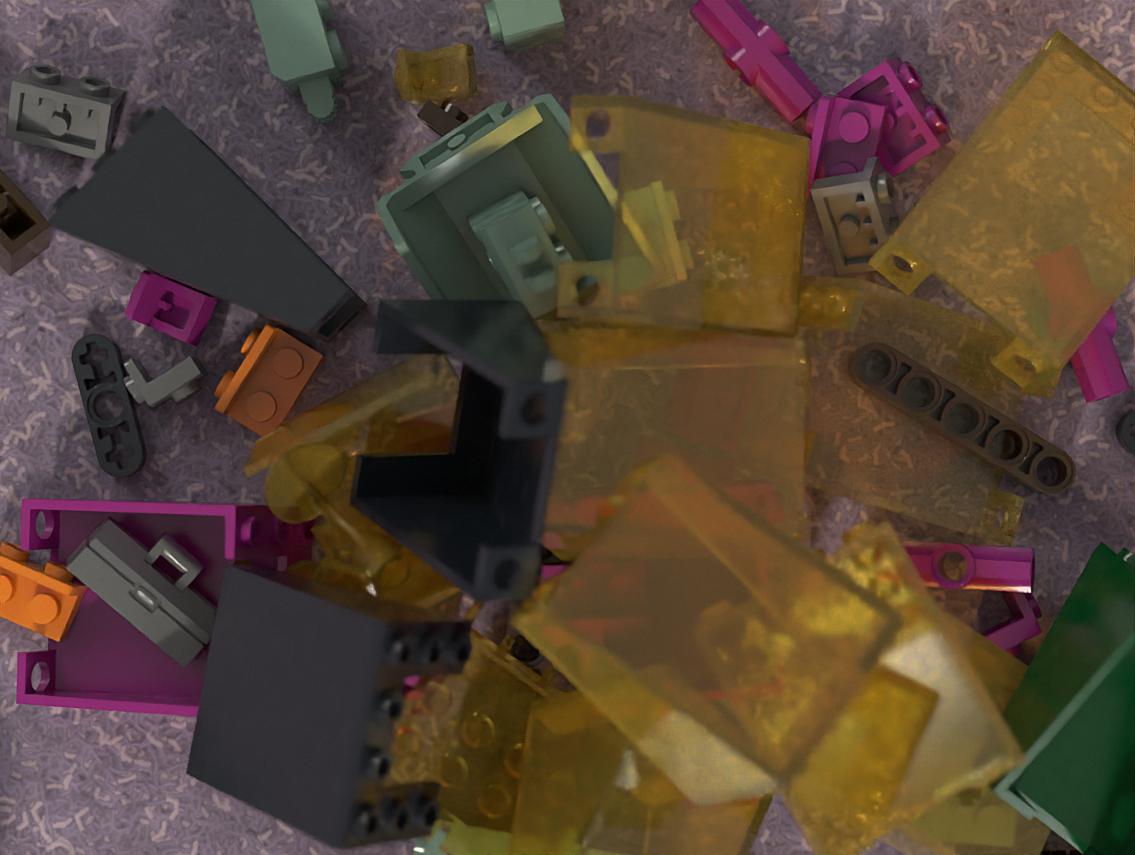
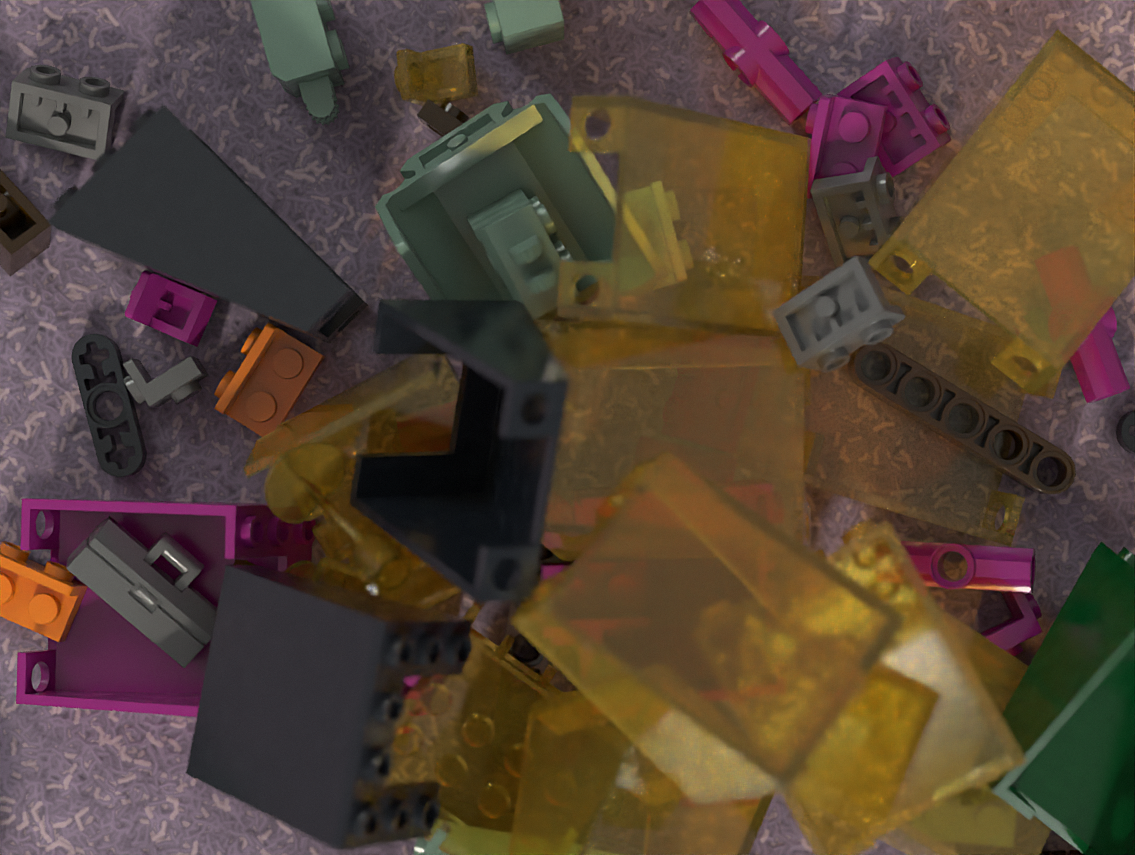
none -> dark grey bracket [772,255,906,373]

